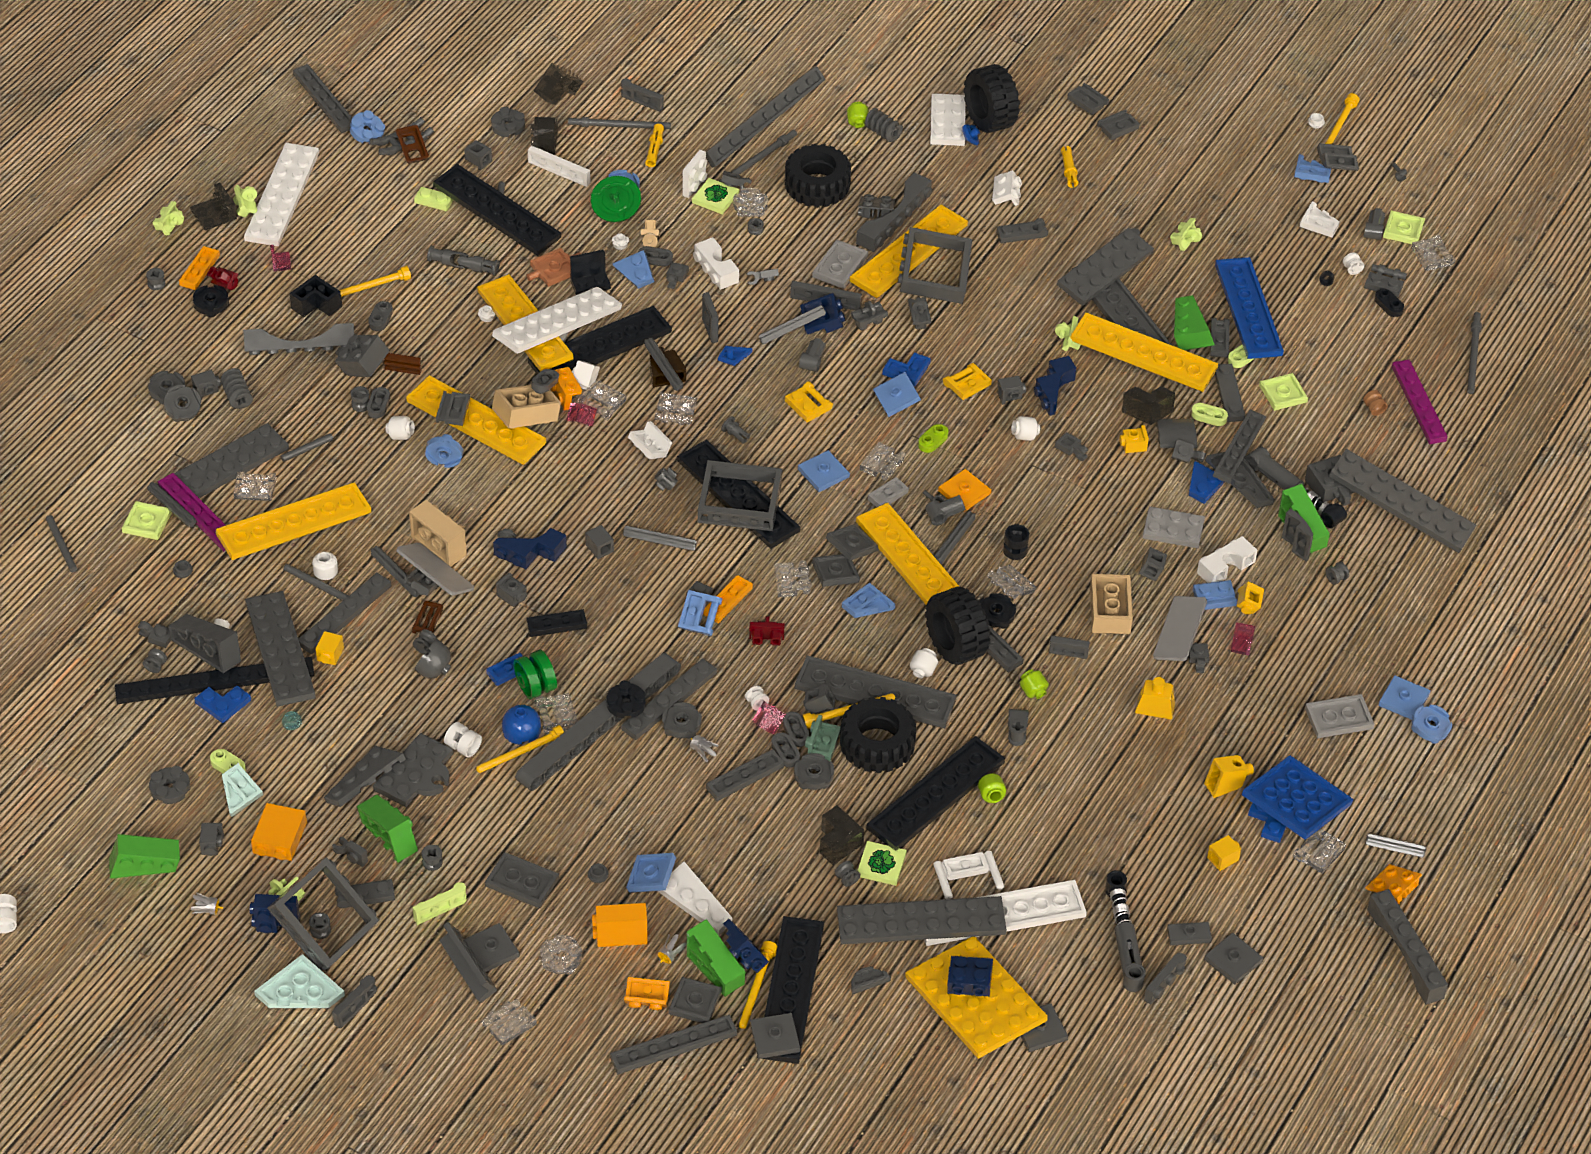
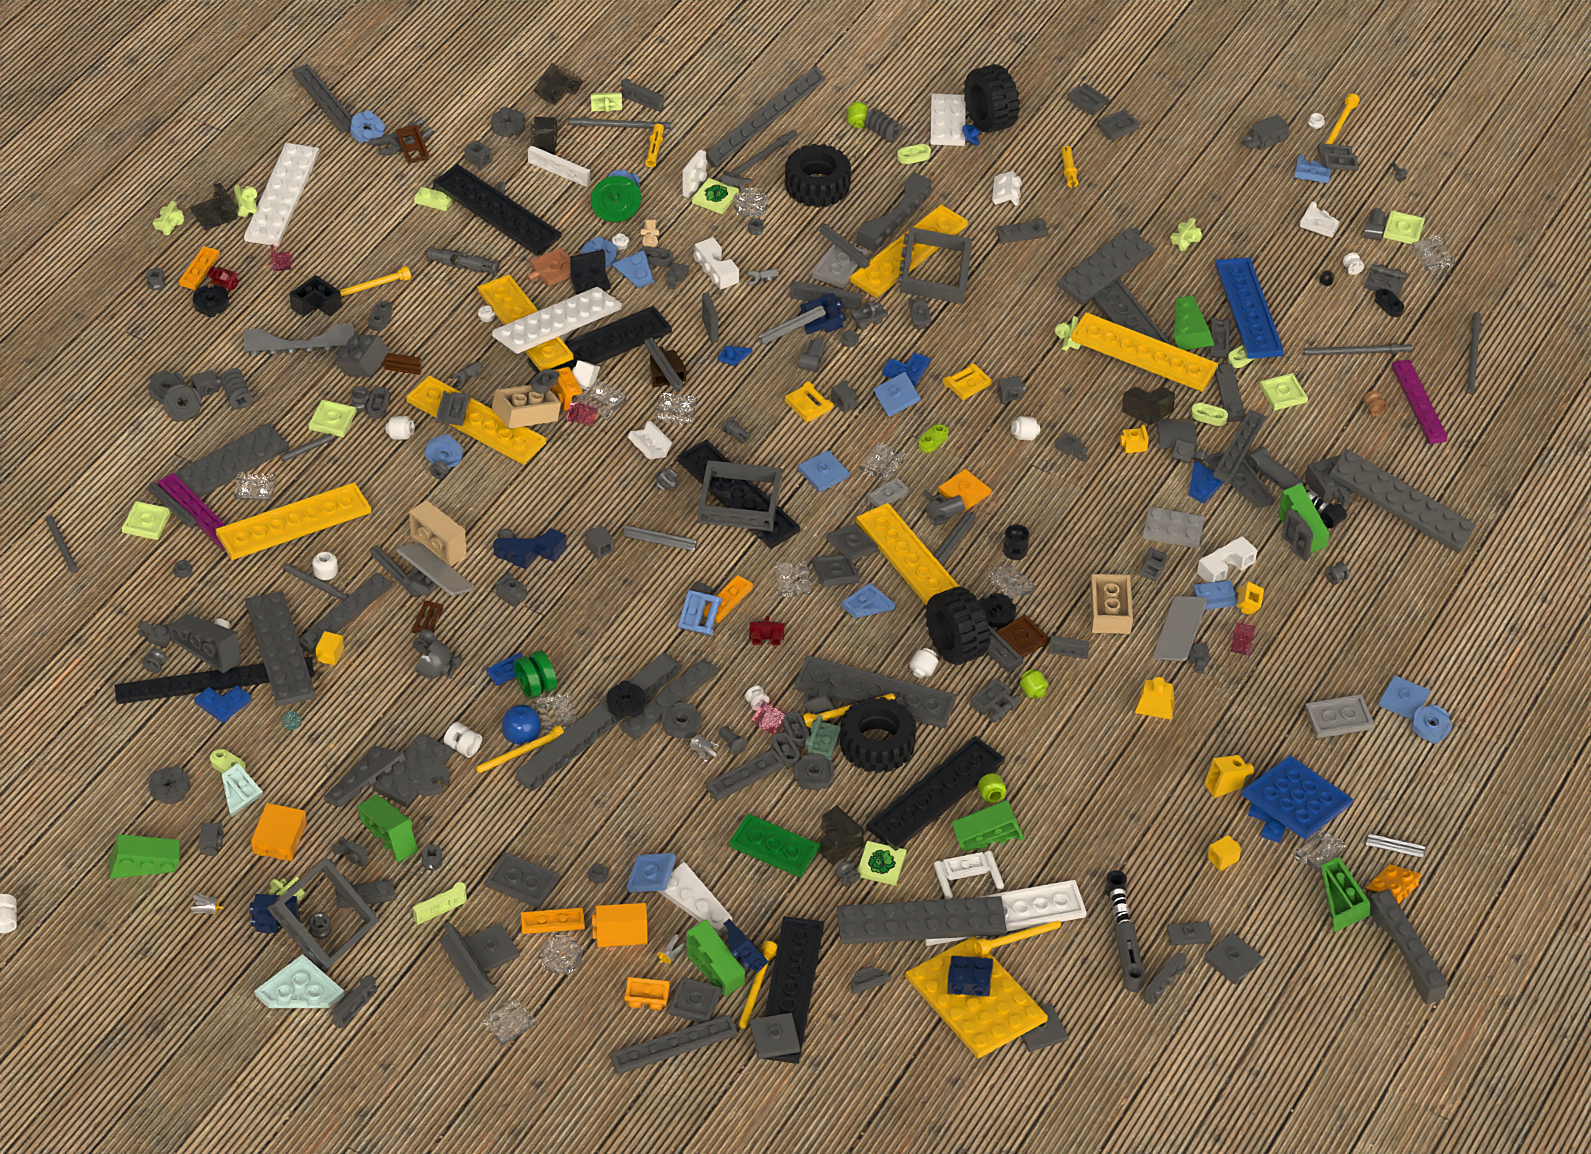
black plate [526,609,587,637] -> none
dark grey hinge [858,194,895,218] -> none
dark grey piece [1008,709,1029,746] -> none
dark blue arch [1034,356,1076,416] -> none
none -> yellowish green tile [308,400,357,437]
none -> dark grey bush [430,460,449,479]
none -> dark grey hand [447,652,462,679]
none -> dark grey plate [450,361,483,387]
none -> light orange plate [521,908,585,934]
none -> medium blue plate [582,237,617,268]
none -> yellowish green hips [591,92,622,112]
none -> dark grey pin [719,726,748,755]
none -> green plate [729,813,820,878]
none -> dark grey axle [819,224,870,269]
none -> dark grey brick [831,380,859,413]
none -> dark grey plate [841,331,859,347]
none -> yellowish green plate [897,144,931,164]
none -> bright green wedge [951,800,1025,852]
none -> dark grey plate [970,678,1021,723]
none -> yellow piece [973,921,1061,956]
none -> reddish brown plate [995,615,1050,658]
none -> dark grey hinge [1242,114,1290,150]
none -> dark grey bar [1304,343,1412,355]
none -> bright green wedge [1321,857,1370,932]

